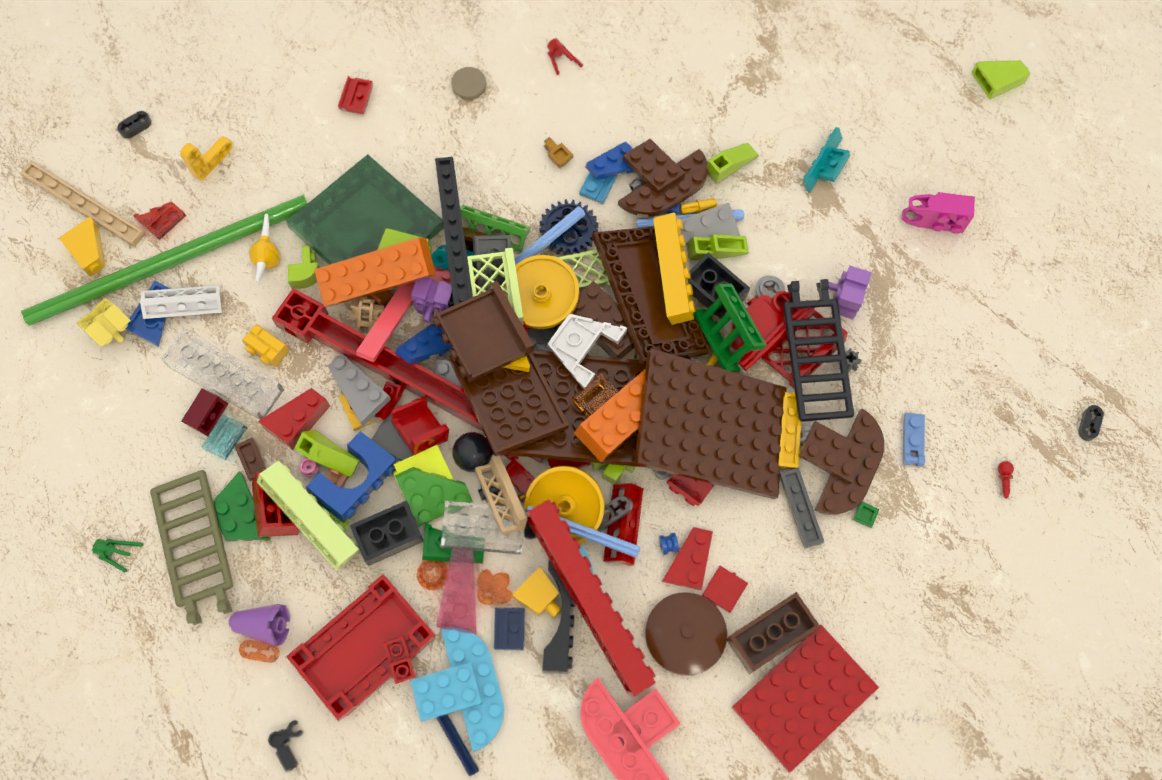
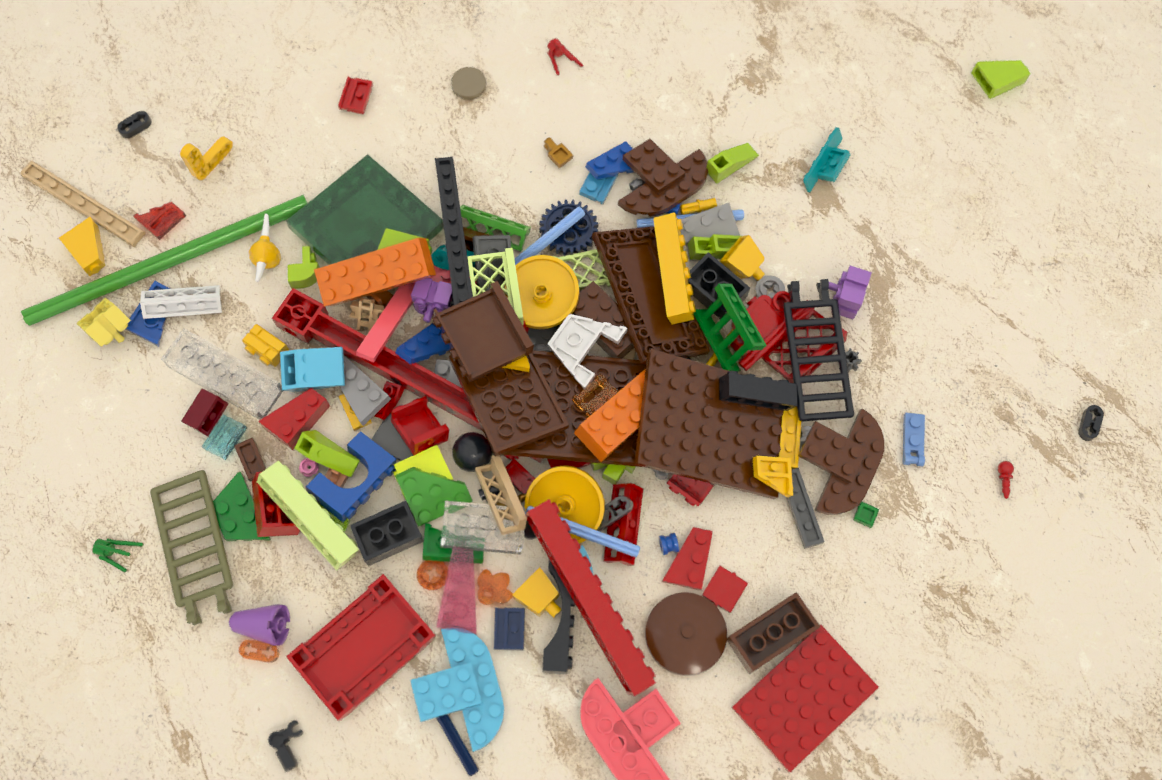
red slope [383,636,416,684] -> none
dark pink brick [902,192,975,234] -> none
none -> medium azure slope [280,347,345,393]
none -> yellow torso [719,235,765,281]
none -> black brick [719,371,797,411]
none -> yellow wing [753,456,793,497]

